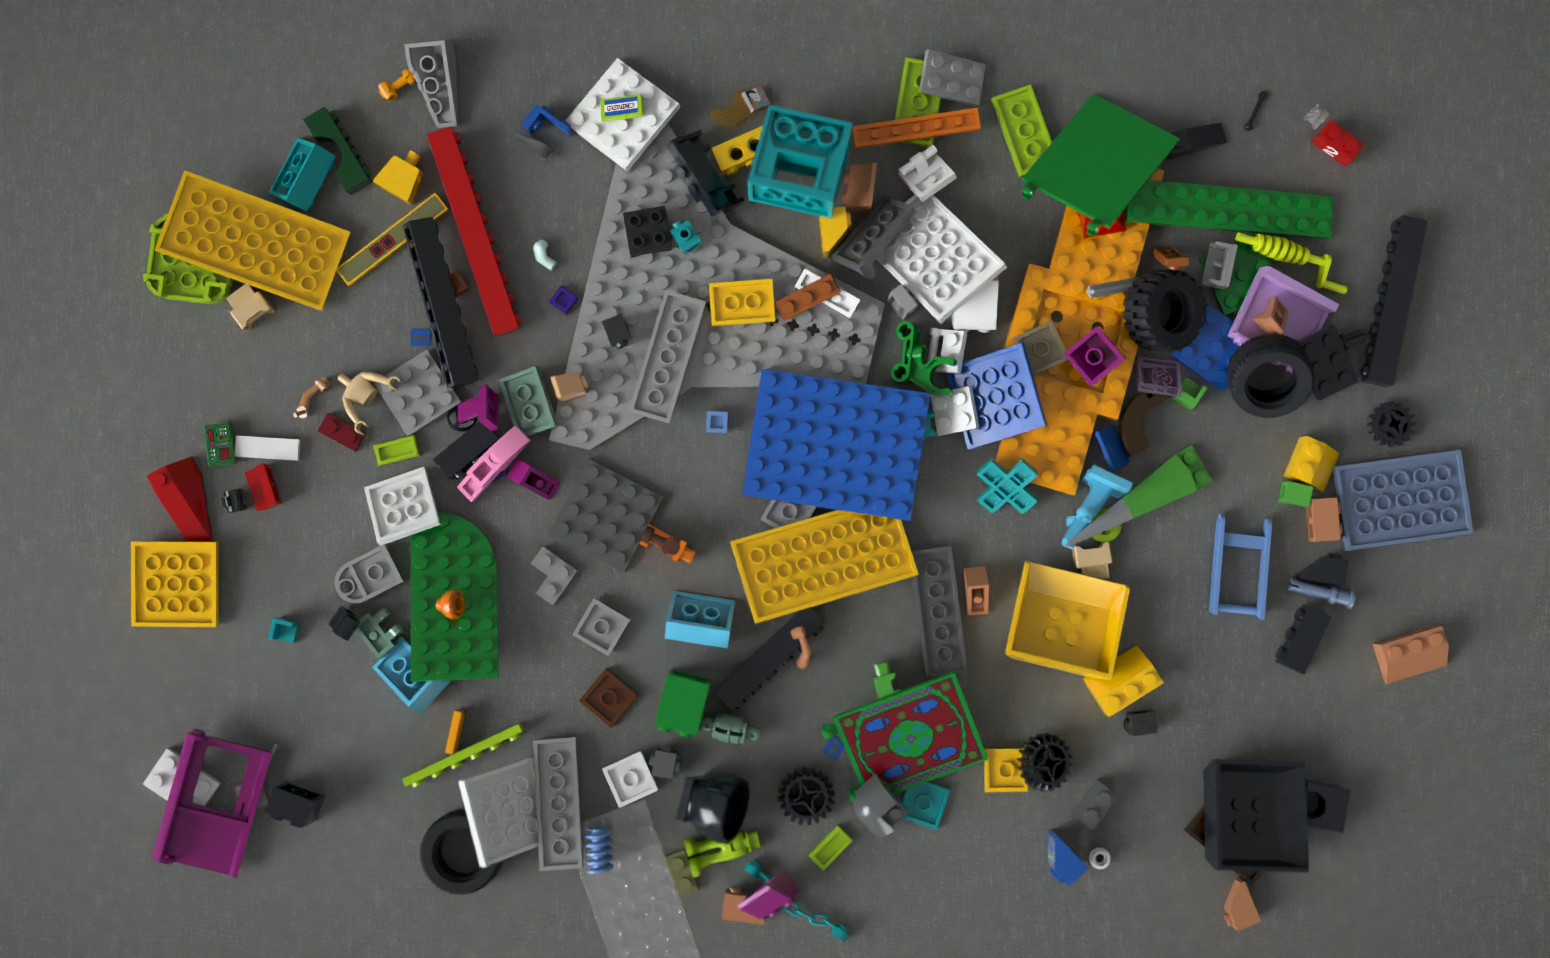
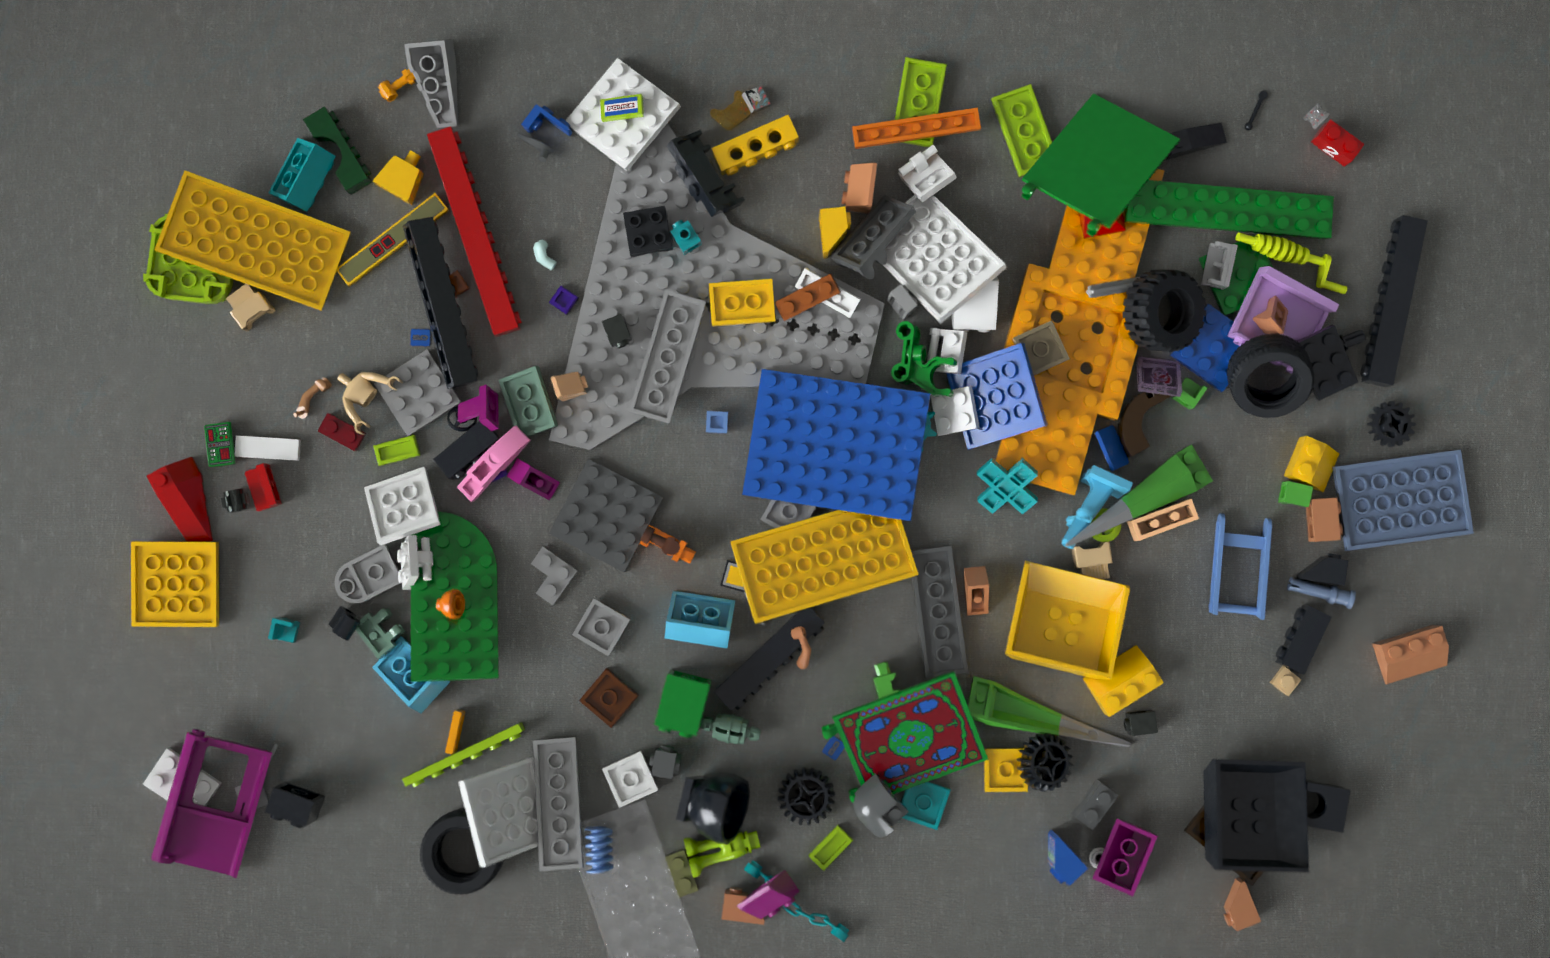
teal piece [748,105,853,219] -> none
light grey plate [919,49,986,107] -> none
magenta slope [1064,326,1127,387] -> none
dark orange plate [1152,246,1188,270] -> none
none -> white plate [397,535,433,590]
none -> piece [720,560,766,626]
none -> bright green plate [967,676,1131,747]
none -> magenta slope [1092,818,1158,897]
none -> light nougat brick [1127,499,1199,541]
none -> tan plate [1269,666,1301,696]

